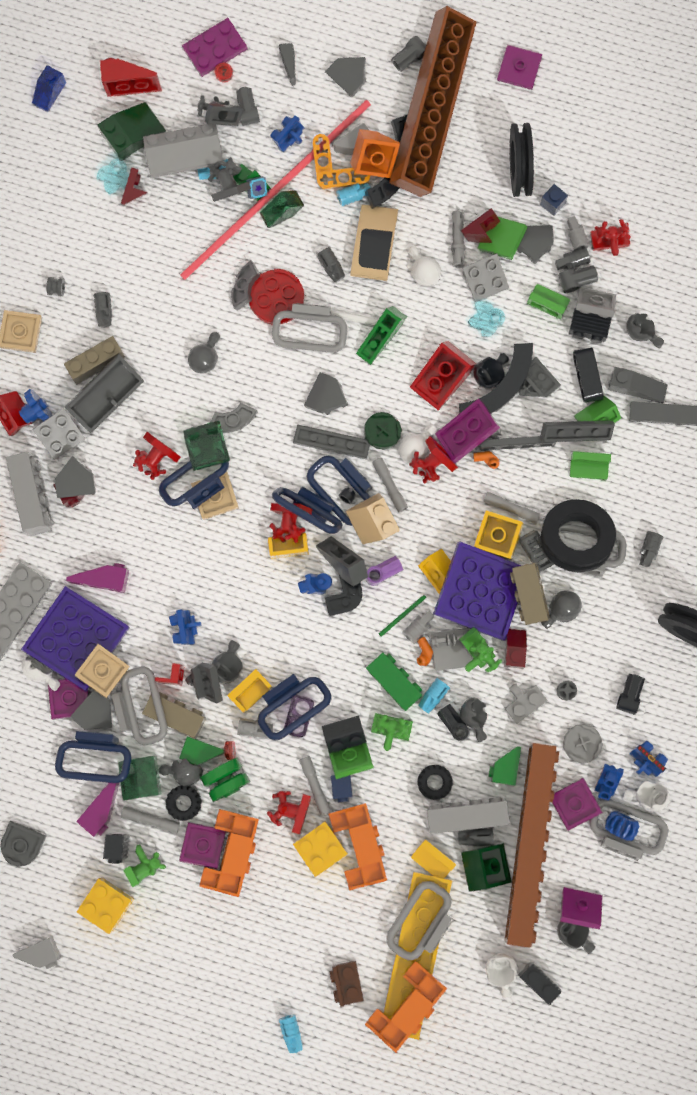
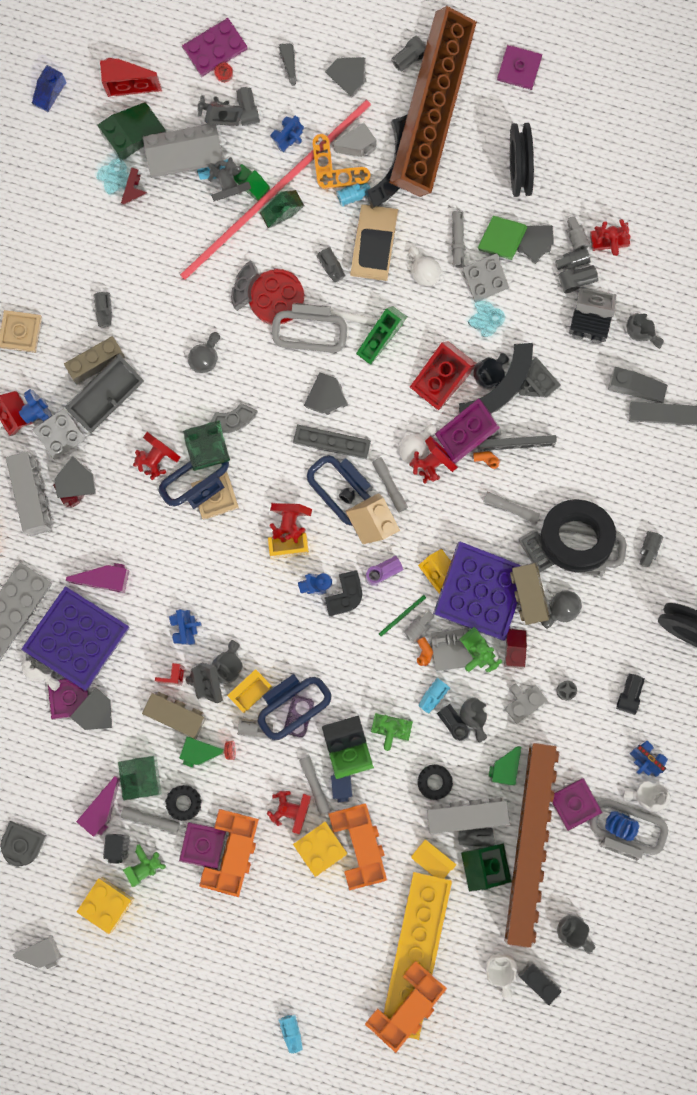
dark grey wheel [46,277,65,296] -> none
dark blue bar [55,731,131,783] -> none
tan plate [75,644,130,698] -> none
light grey bar [111,666,168,745] -> none
dark grey hair [159,758,203,786] -> none
green wheel [200,757,251,802] -> none
sand blue tile [246,176,267,199] -> none
dark blue bar [272,487,343,534] -> none
dark grey slope [316,536,369,586] -> none
reddish brown bracket [329,960,364,1007] -> none
orange slope [350,129,400,178] -> none
dark green tile [363,412,402,450] -> none
green brick [366,652,423,712] -> none
light grey bar [386,881,454,960] -> none
dark red slope [461,208,500,243] -> none
yellow brick [474,510,524,560] -> none
bright green panel [527,284,570,320] -> none
dark blue brick [540,184,568,216] -> none
dark grey tile [540,421,615,442] -> none
magenta plate [560,887,603,930] -> none
light grey tile [563,724,603,763] -> none
bright green panel [570,451,611,480] -> none
black beam [573,347,604,403] -> none
bright green panel [574,396,622,423] -> none
blue hips [594,764,624,800] -> none

